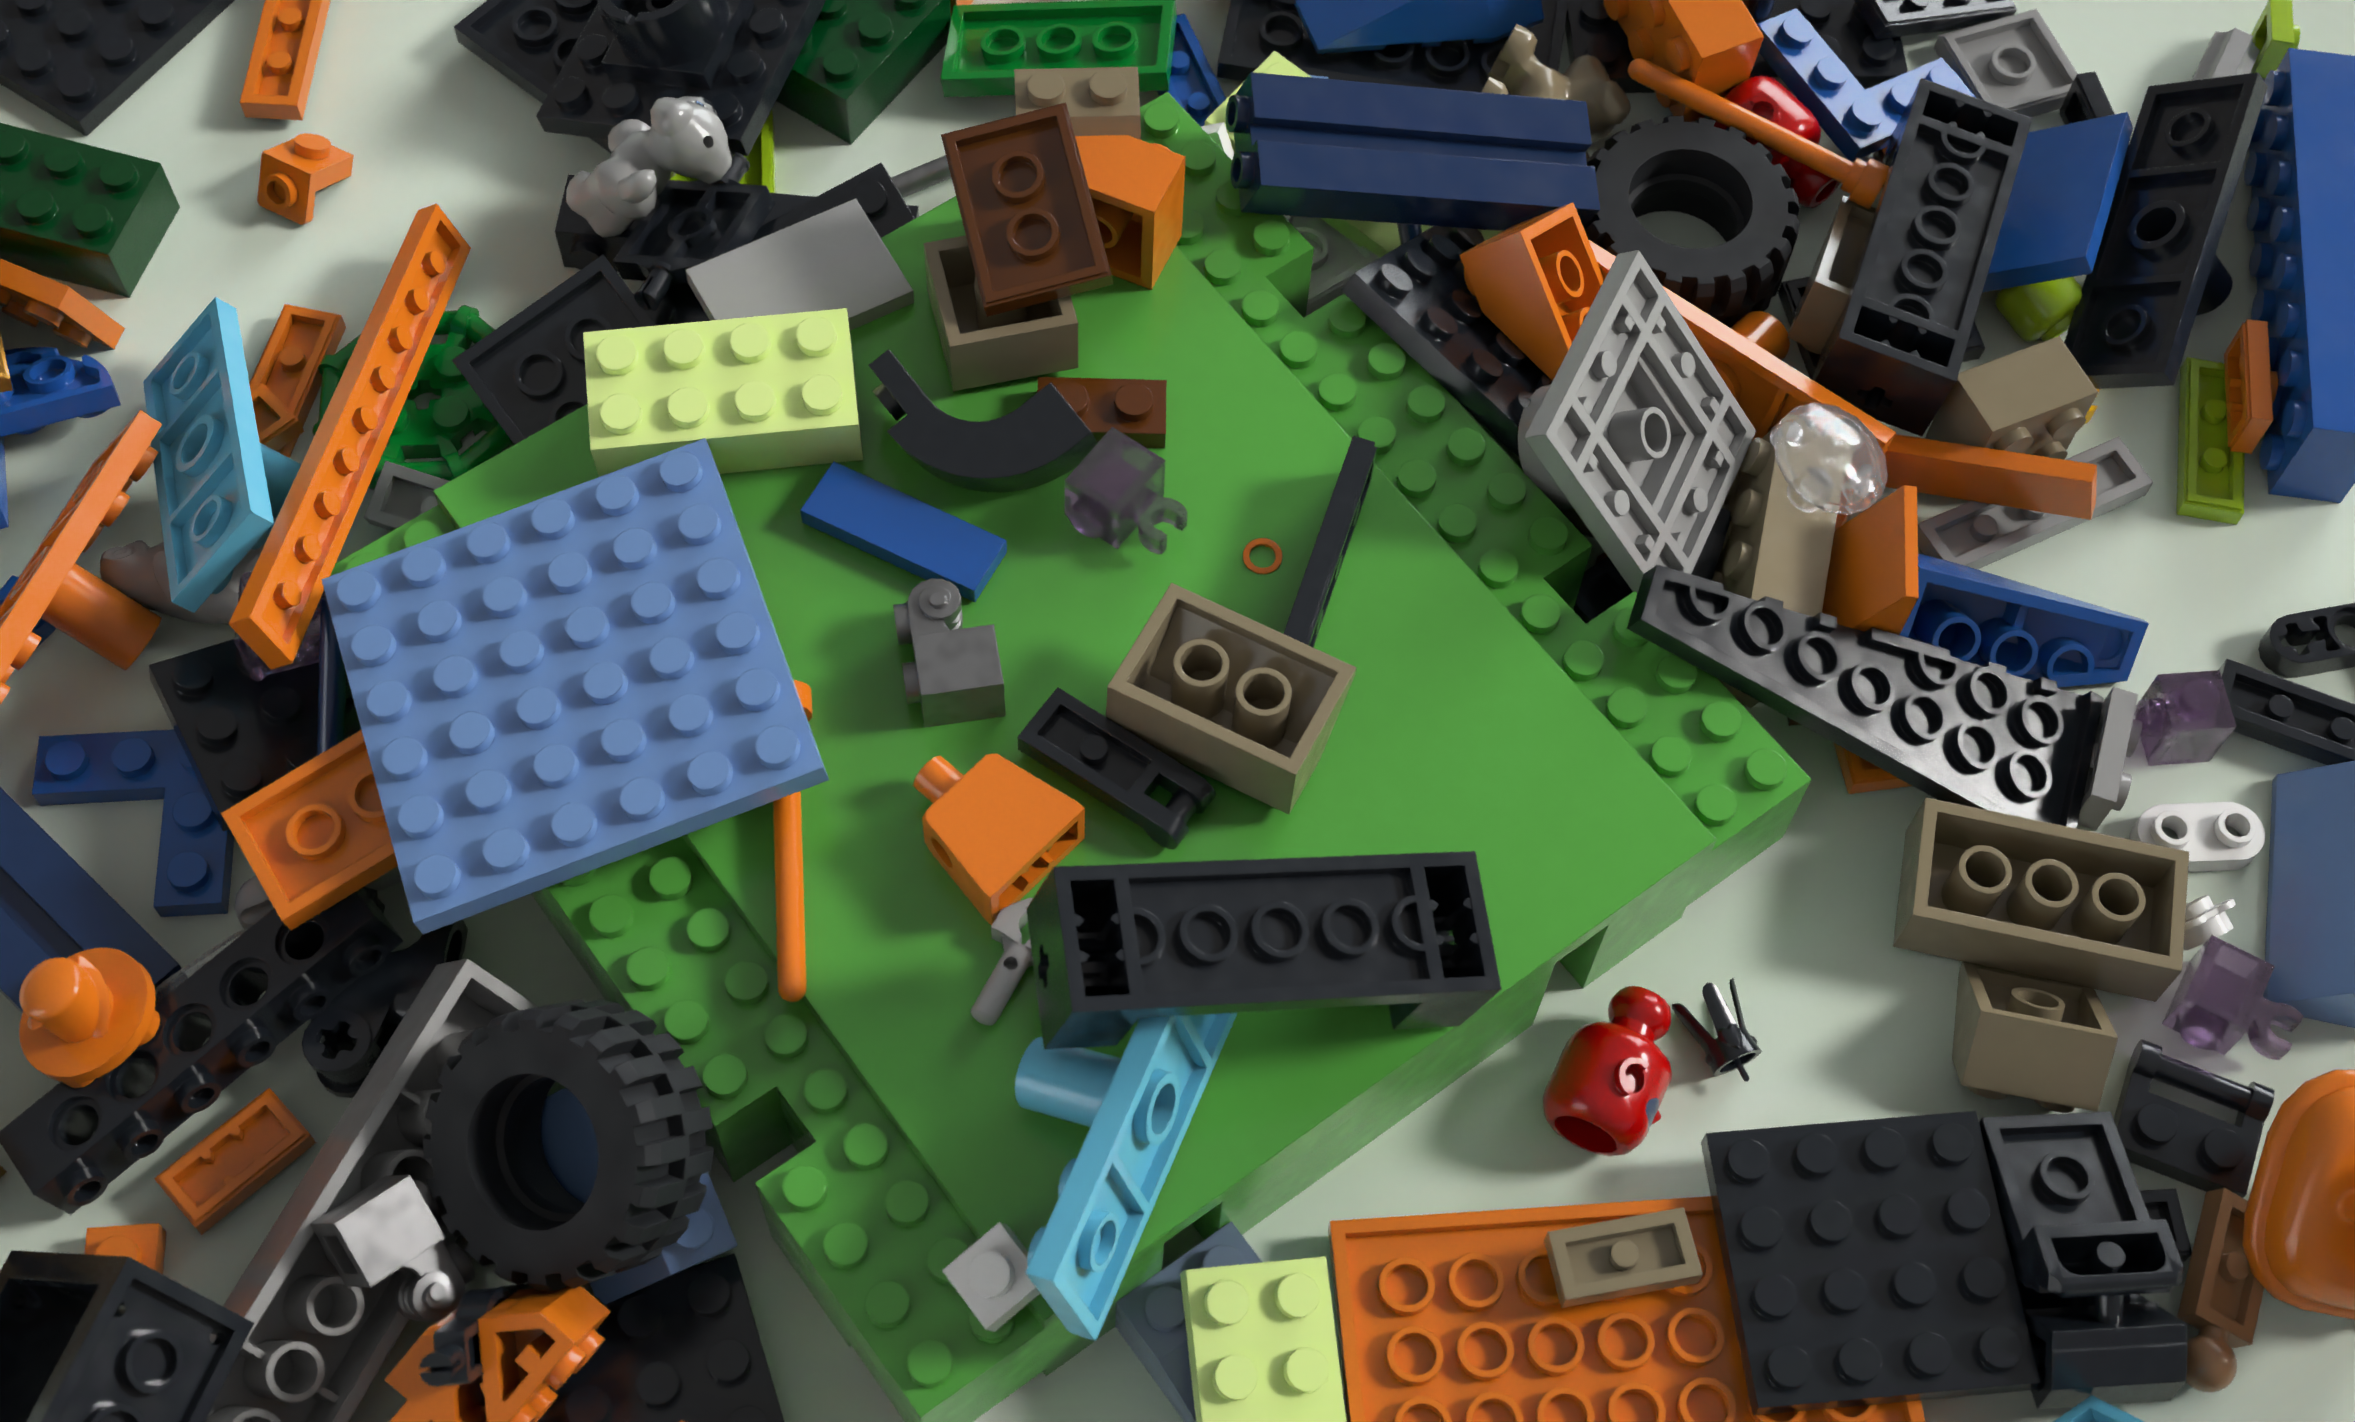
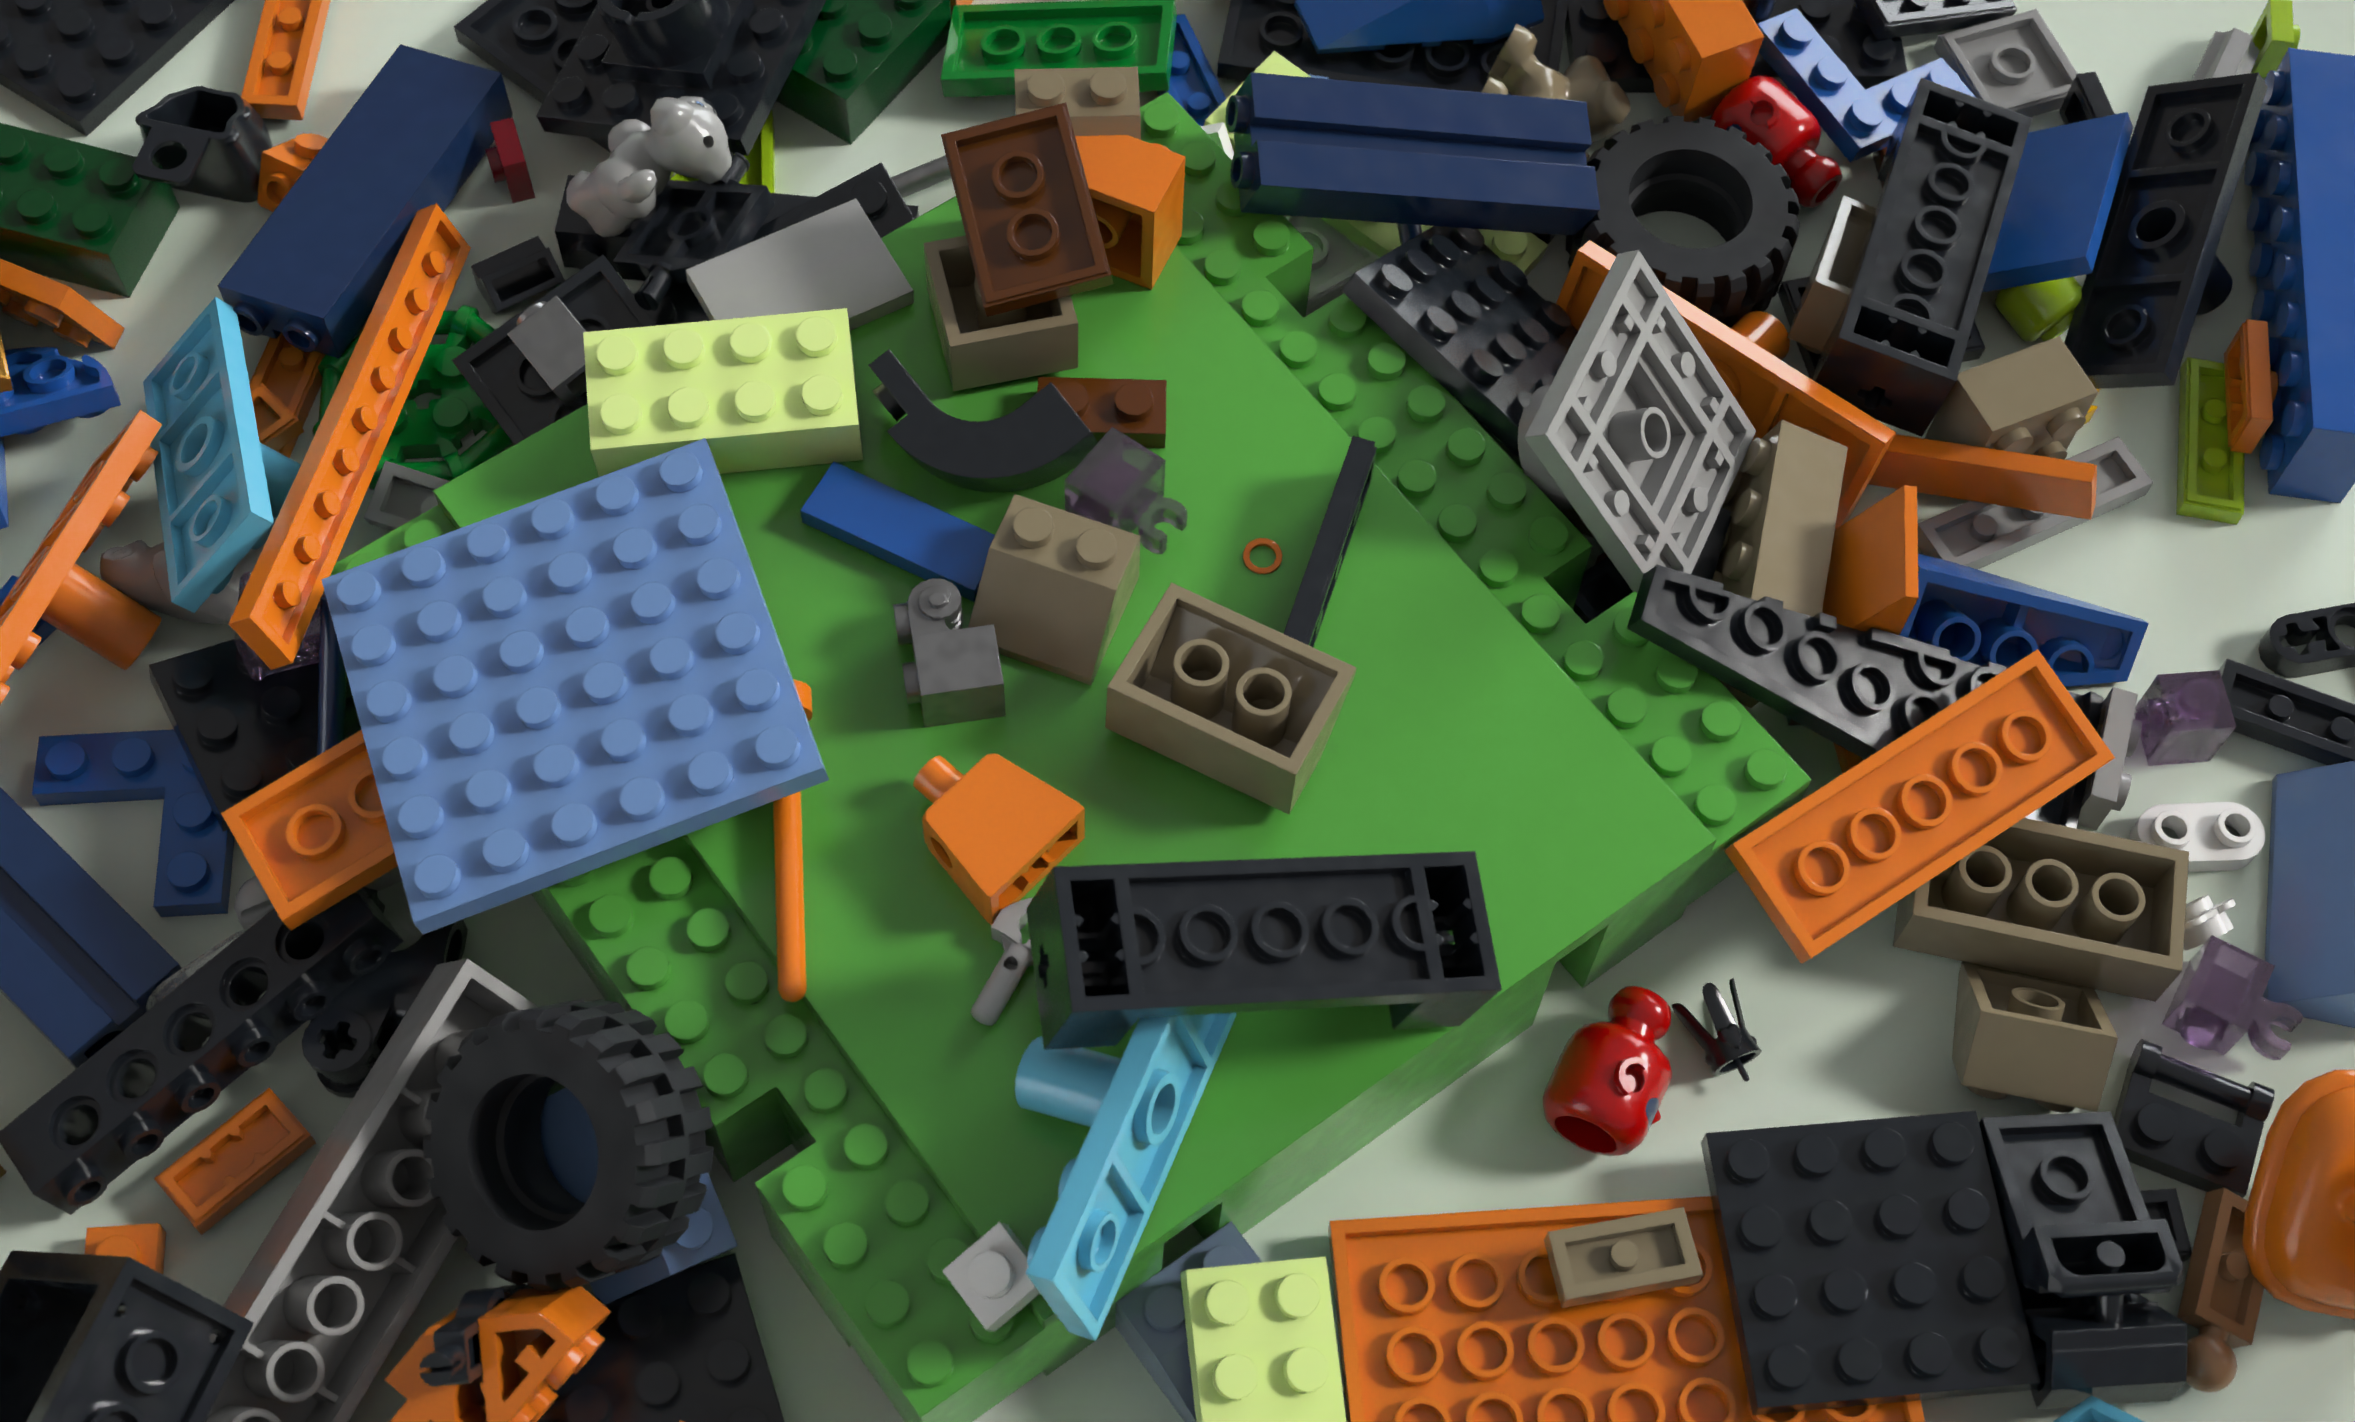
orange plate [19,948,160,1088] -> none
flat silver brick [310,1175,476,1322] -> none
black plate [1017,687,1216,850] -> none
orange slope [1459,202,1604,381] -> none
orange piece [1628,58,1890,210] -> none
clear dish [1770,402,1888,515] -> none
none -> black piece [133,86,273,203]
none -> dark blue brick [218,44,513,359]
none -> black piece [471,236,565,314]
none -> dark red plate [485,117,535,203]
none -> flat silver brick [507,295,587,406]
none -> dark tan slope [968,494,1141,685]
none -> orange plate [1724,649,2115,964]

